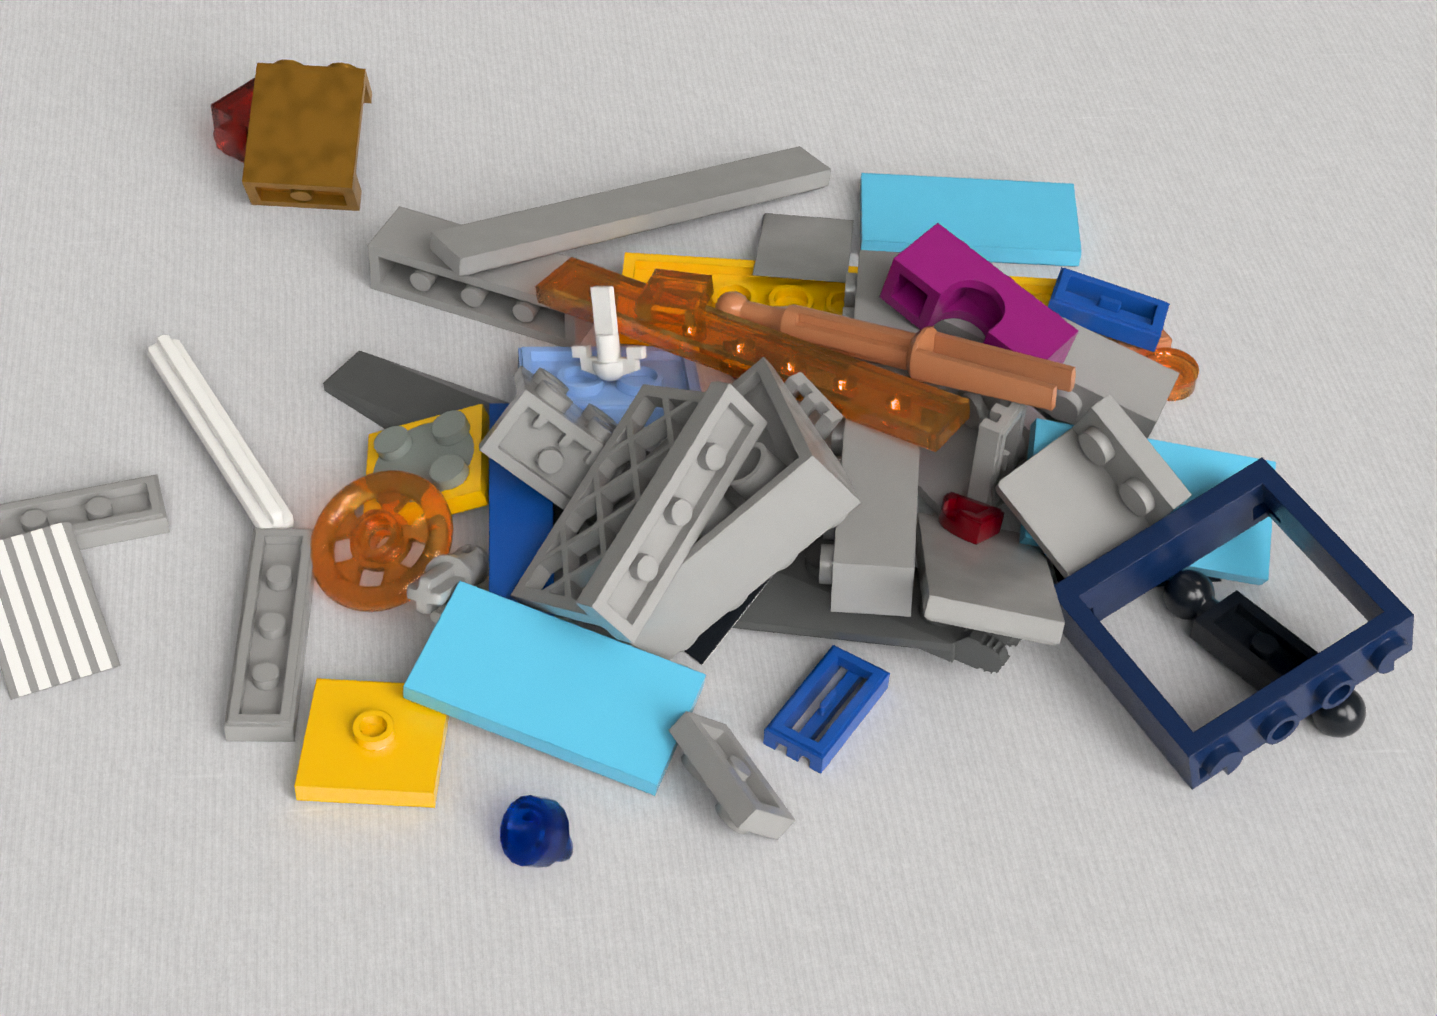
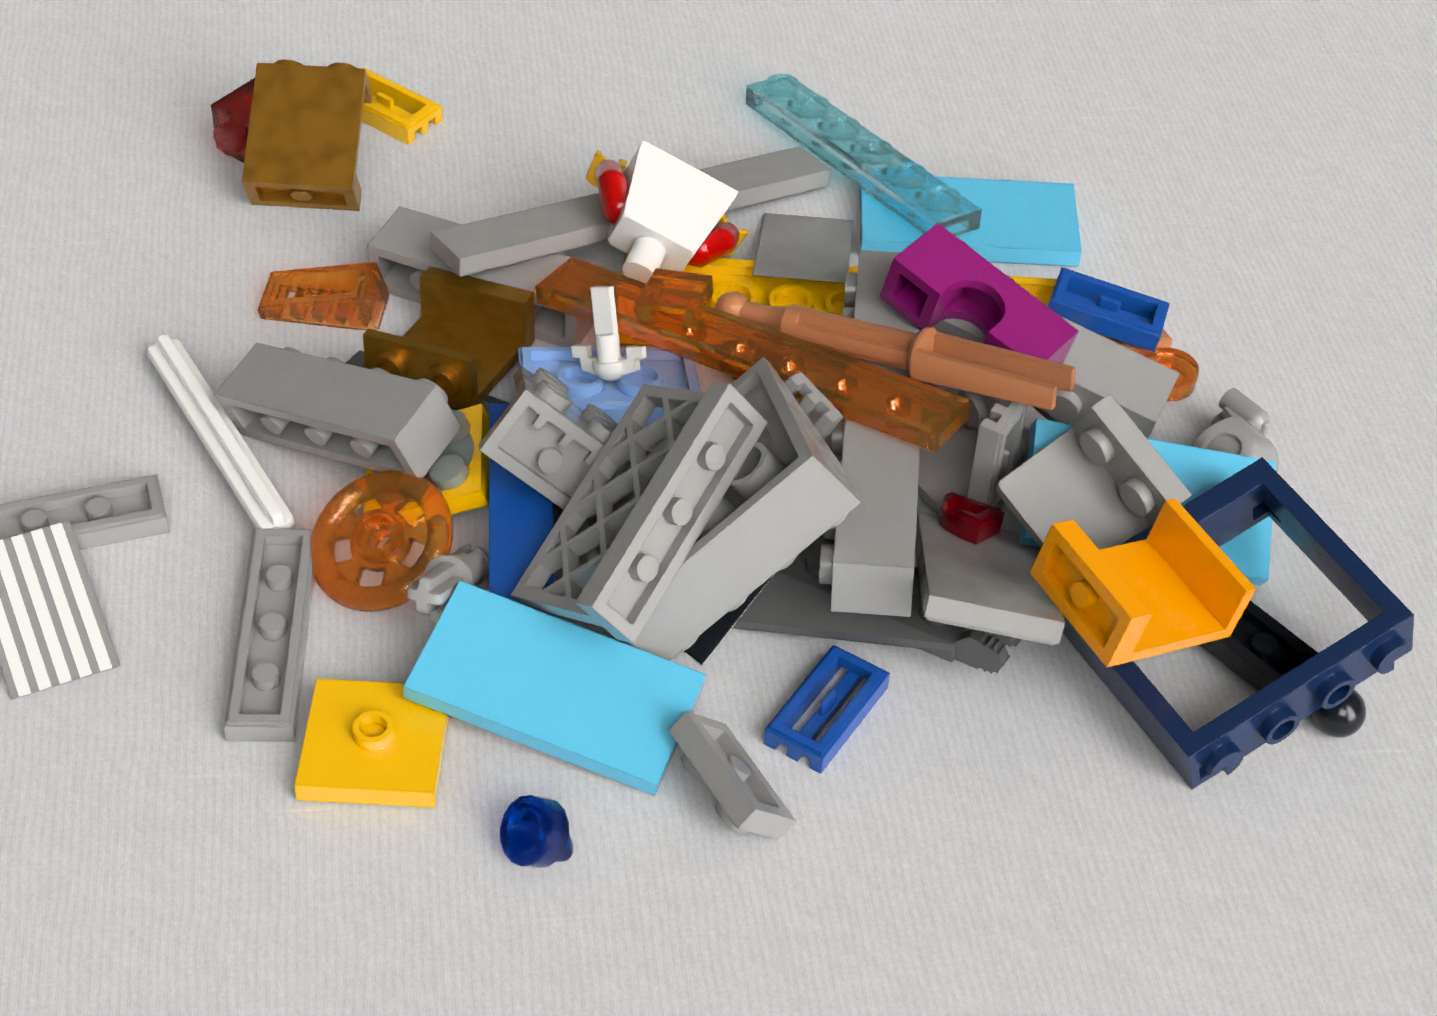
none -> light grey brick [214,343,461,482]
none -> clear orange slope [257,262,389,330]
none -> yellow tile [362,68,443,145]
none -> pearl gold panel [363,266,535,409]
none -> white torso [585,140,749,285]
none -> clear light blue plate [745,73,982,236]
none -> light orange panel [1030,498,1256,668]
none -> light grey piece [1191,388,1279,472]

